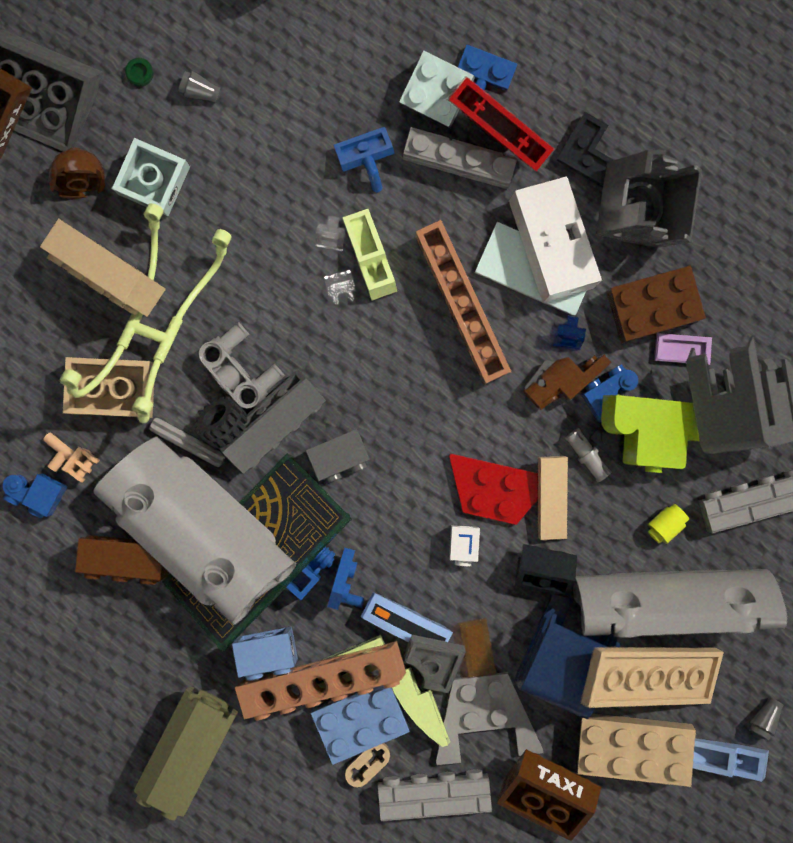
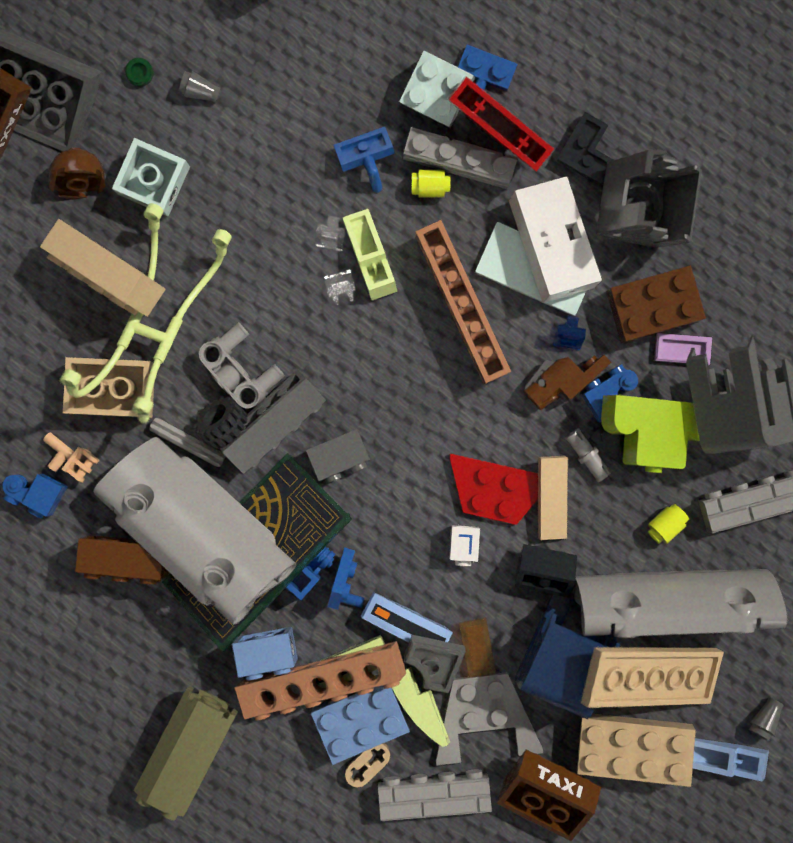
none -> neon yellow brick [412,170,450,198]

